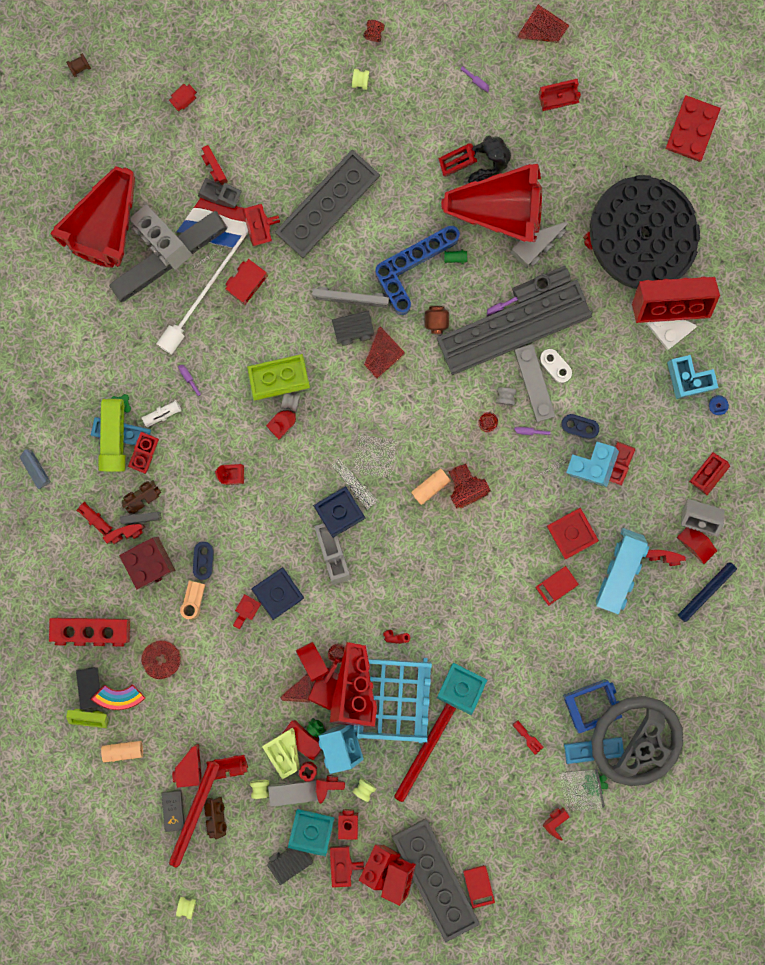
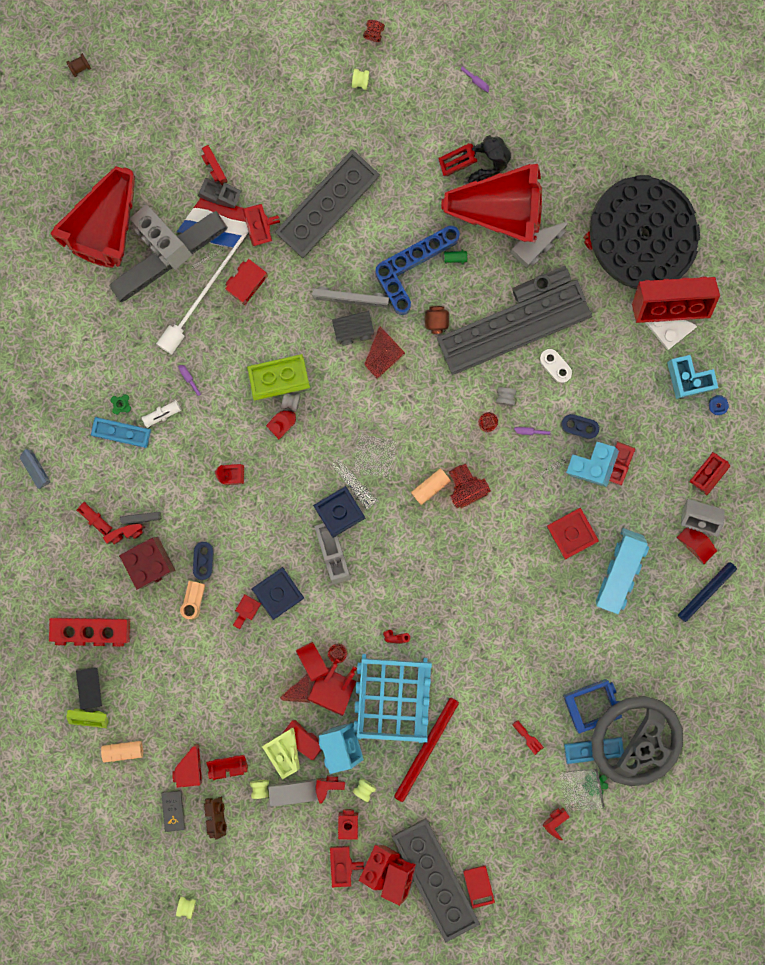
tile [90,684,145,710] -> none
lime beam [98,399,126,472] -> none
reddish brown hinge [122,480,162,514] -> none
red slope [128,431,159,474] -> none
clear red plate [141,640,181,679] -> none
red brick [169,84,197,112] -> none
red axle [169,761,220,868] -> none
dark grey brick [267,845,313,885] -> none
teal plate [288,809,335,857] -> none
red bush [299,761,317,782] -> none
green plate [307,718,326,738] -> none
red wedge [330,642,377,727] -> none
teal plate [437,663,487,715] -> none
medium lavender piece [487,297,518,316] -> none
light grey plate [514,344,555,422] -> none
clear red wing [517,4,569,43] -> none
red piece [535,566,579,606] -> none
red hinge [538,79,581,111] -> none
red slope [643,550,686,566] -> none
red plate [665,95,721,162] -> none

